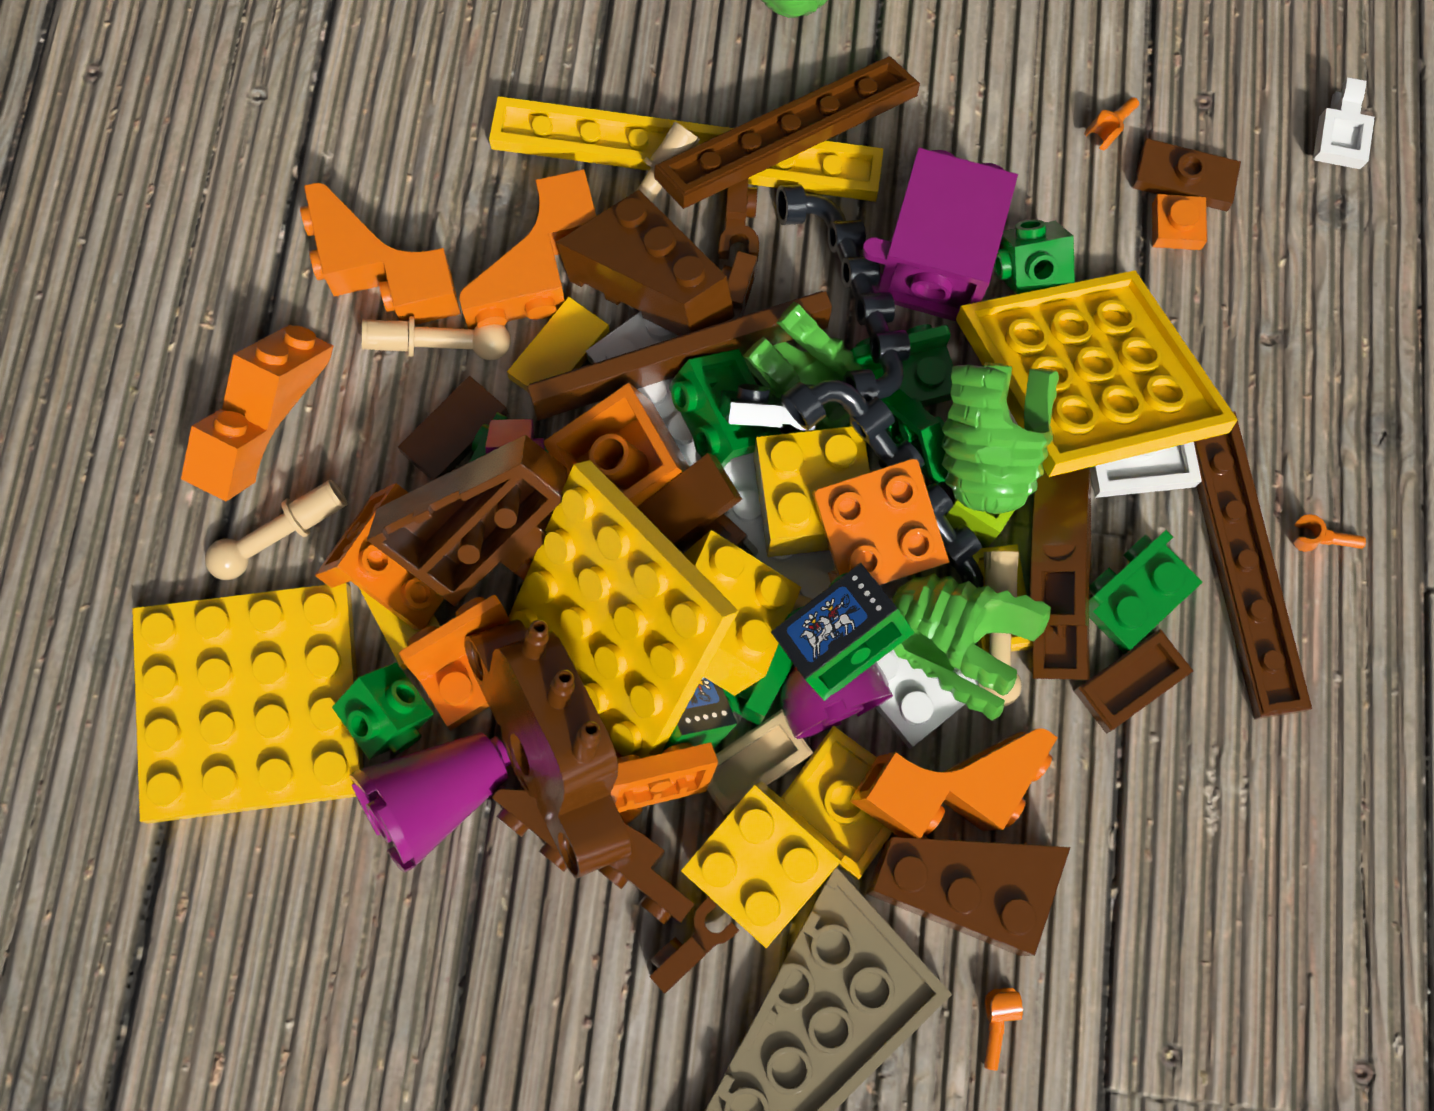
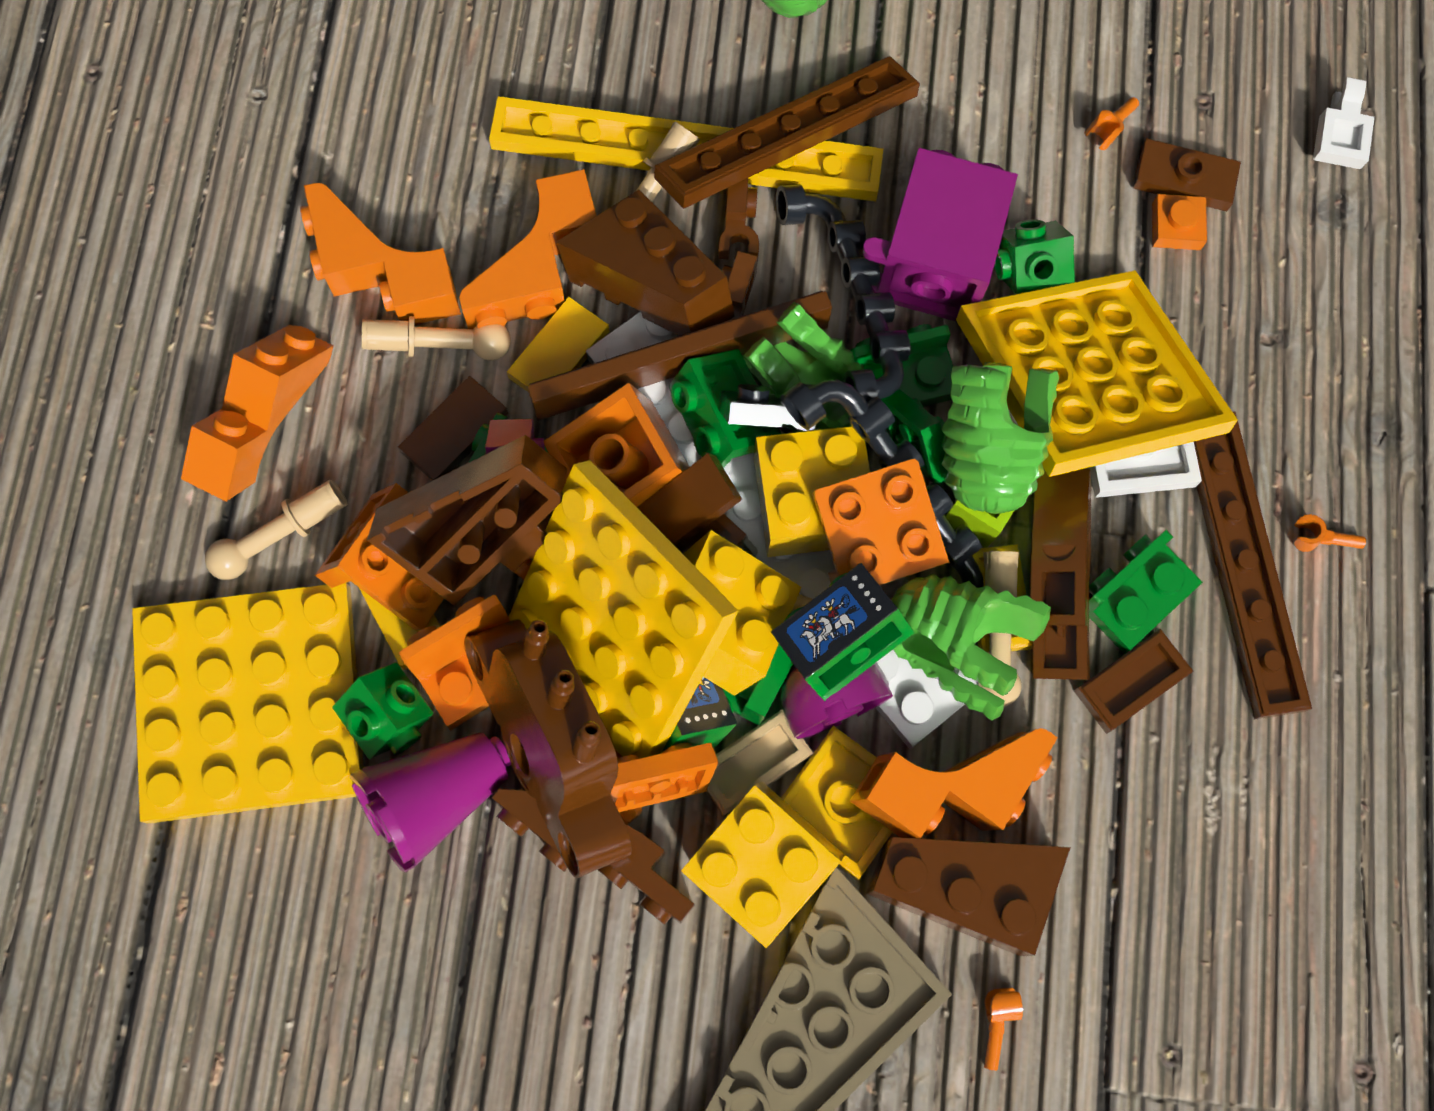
reddish brown plate [649,897,740,994] -> none

